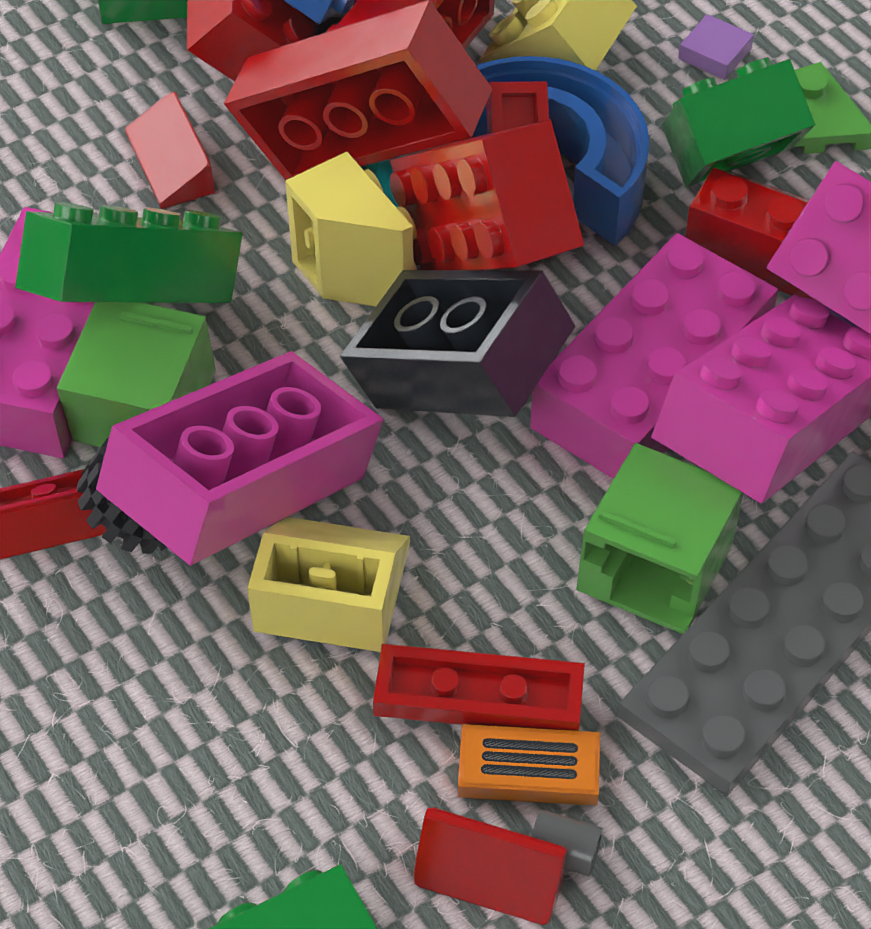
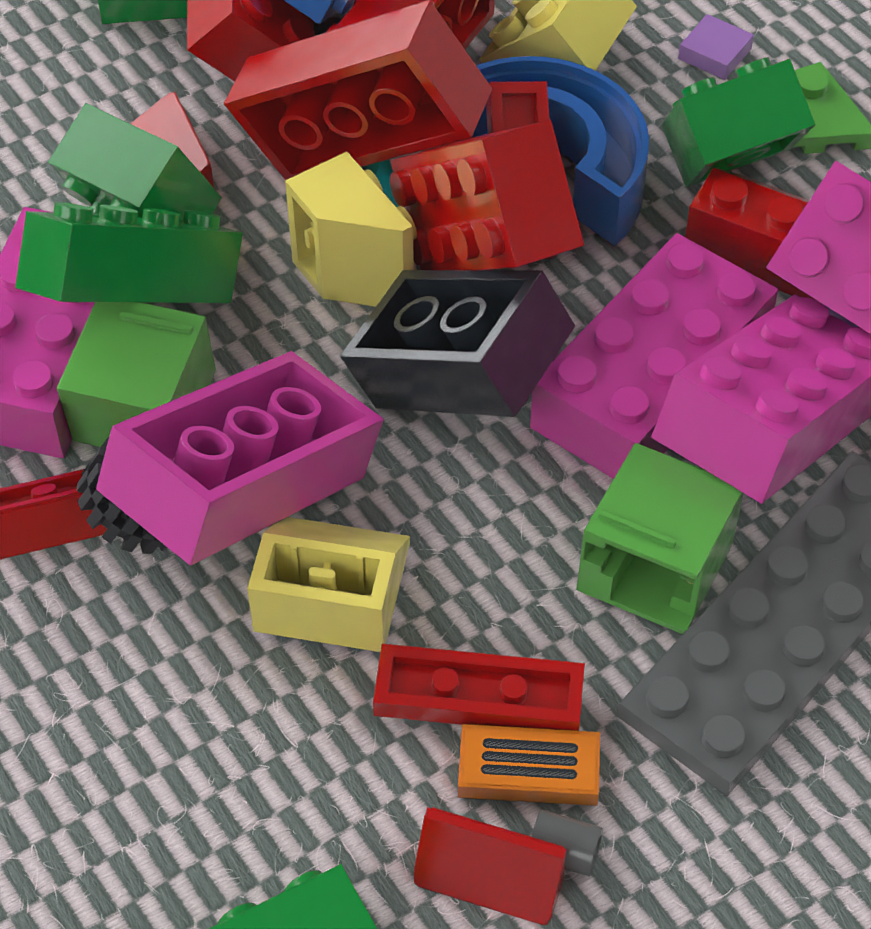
none -> brick [48,103,222,220]

